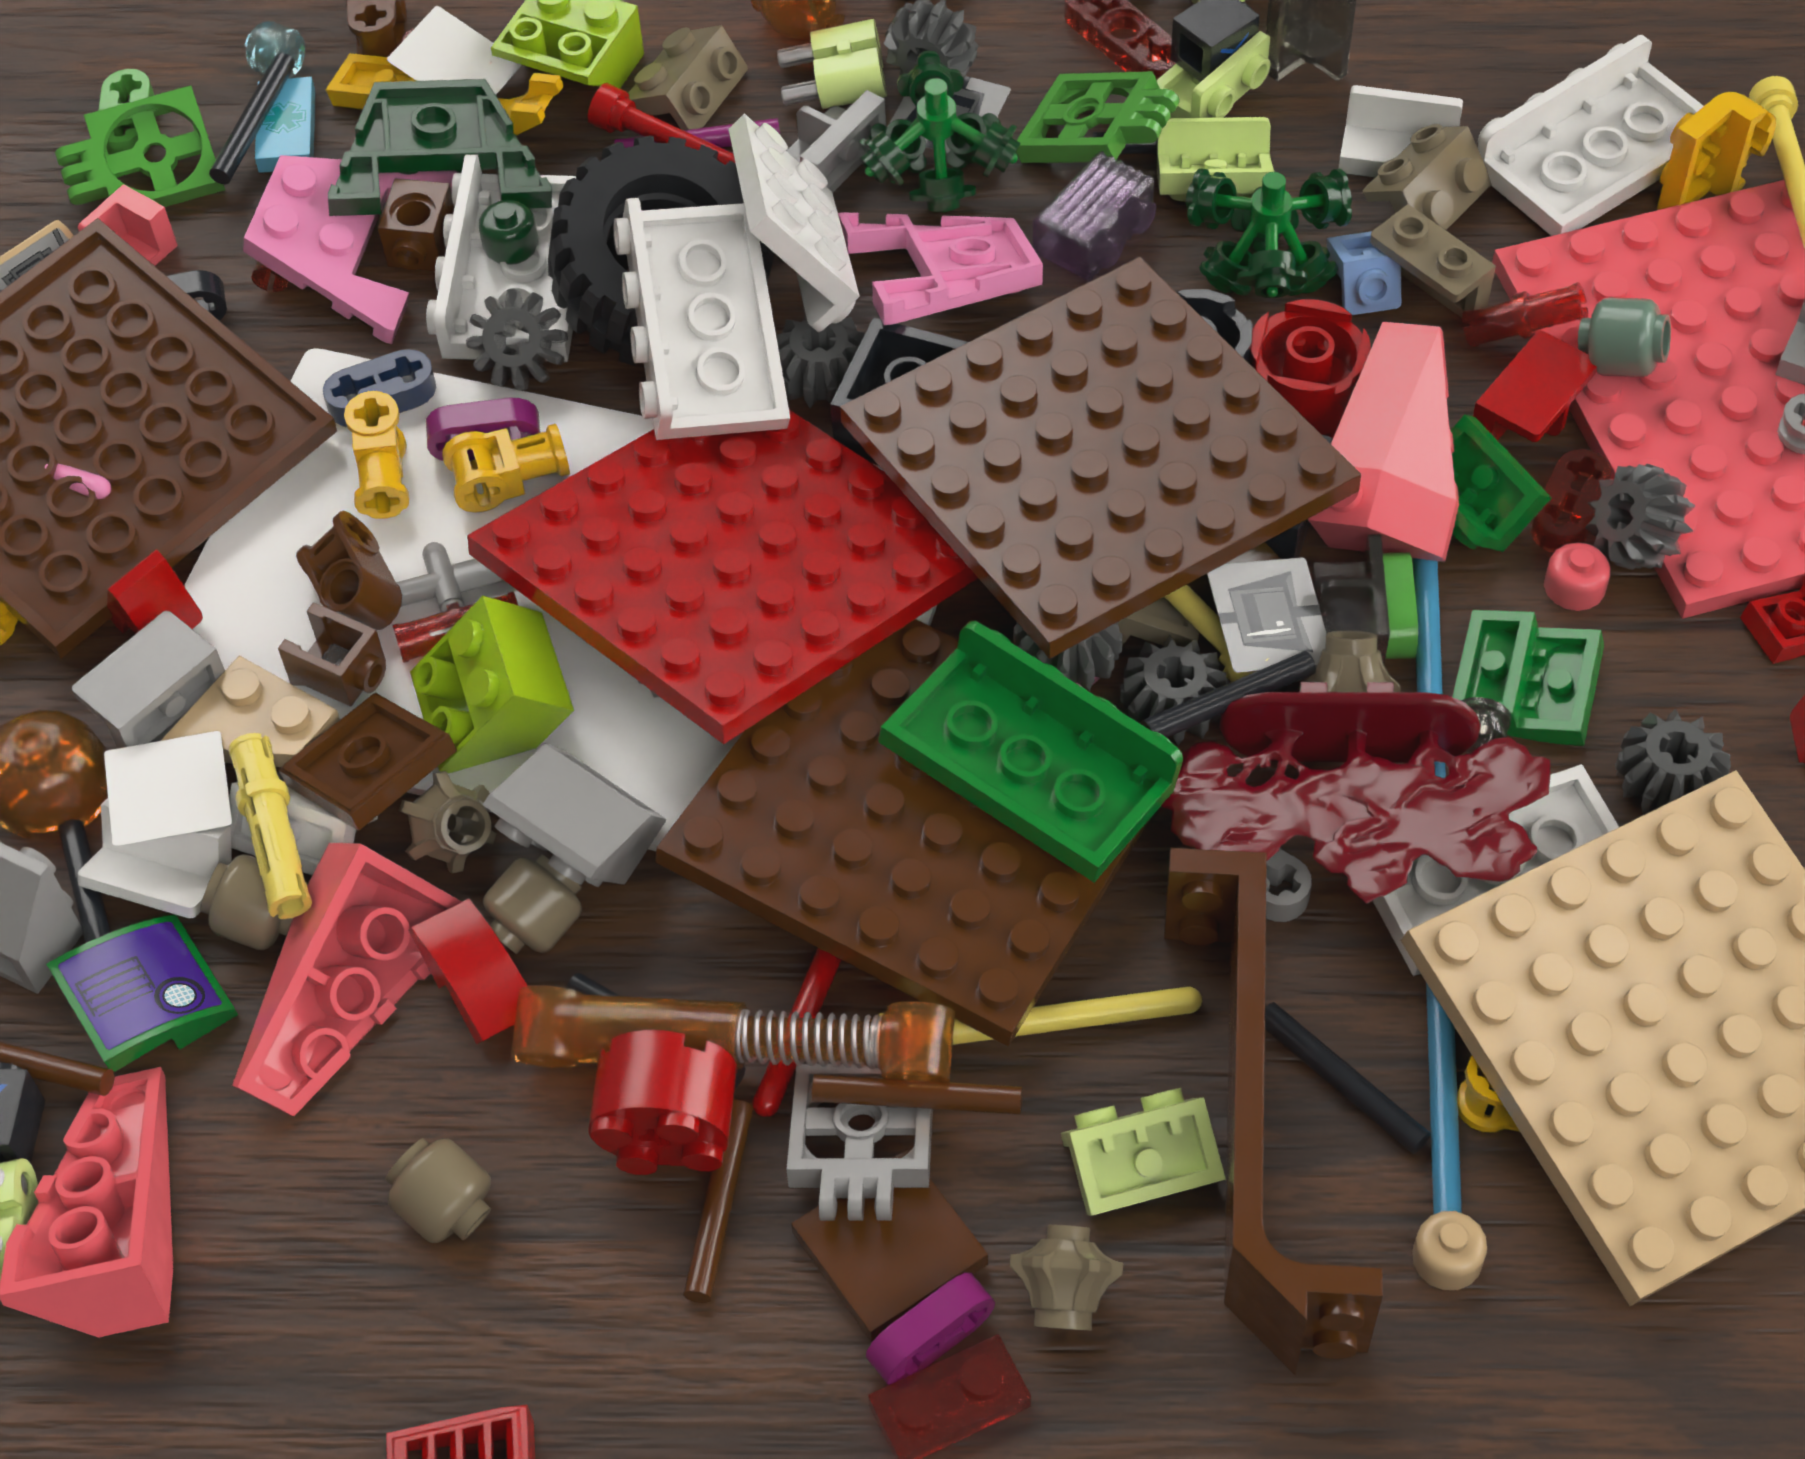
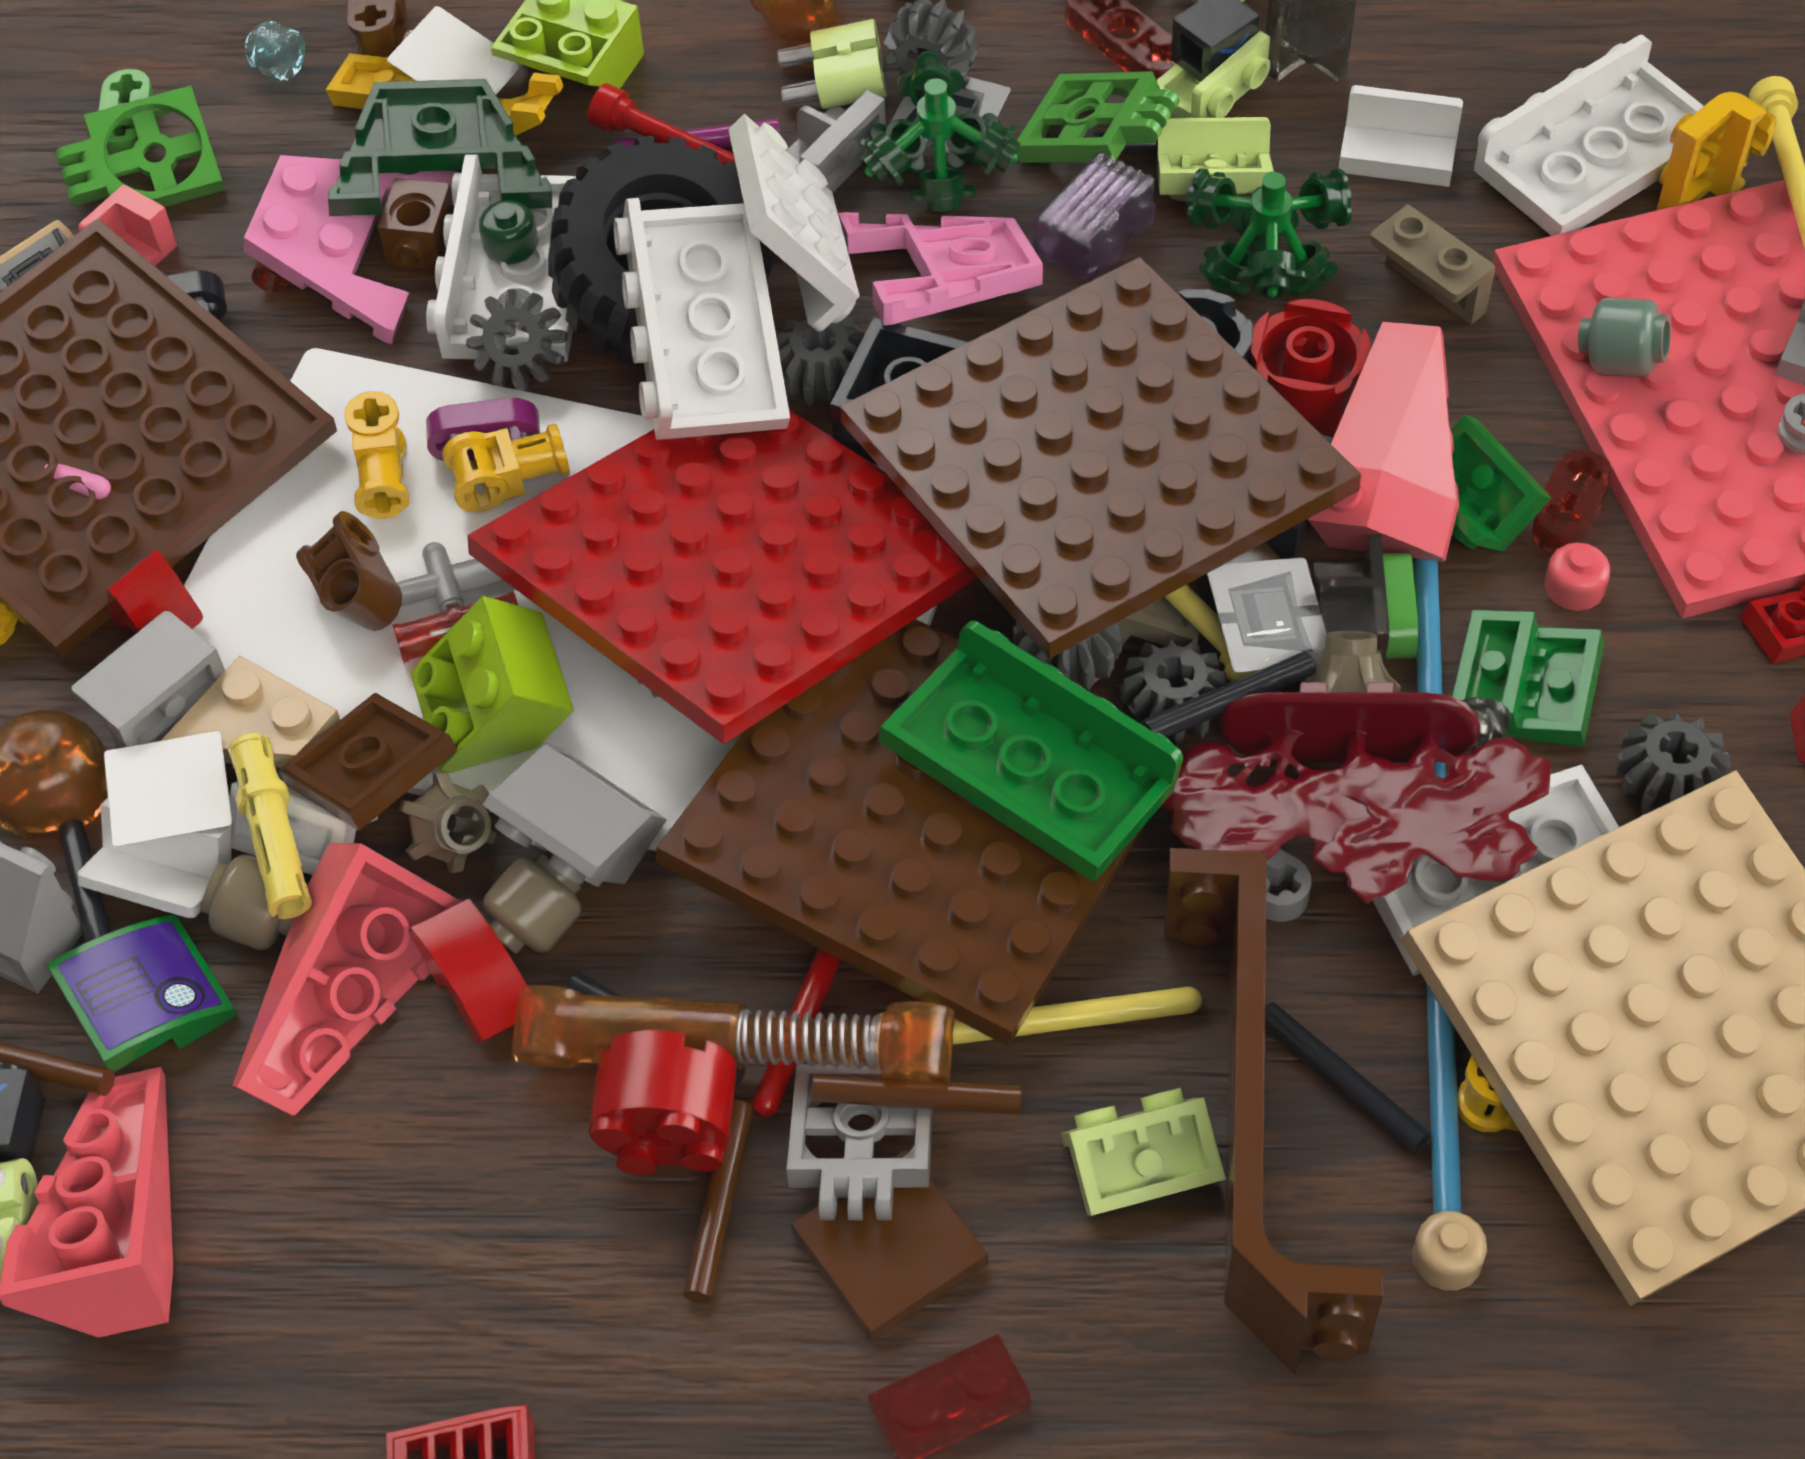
black bar [209,52,295,185] -> none
medium azure tile [255,77,315,173] -> none
reddish brown window [278,602,386,707] -> none
beam [323,349,436,427] -> none
dark tan head [385,1138,491,1243] -> none
dark tan bracket [628,25,748,130] -> none
magenta beam [865,1273,996,1387] -> none
dark tan rock [1010,1225,1123,1331] -> none
light blue bracket [1326,231,1402,315] -> none
dark tan bracket [1363,124,1491,230] -> none
clear red pin [1462,282,1588,348] -> none
red panel [1473,329,1597,442] -> none
dark grey gear [1585,464,1695,570] -> none

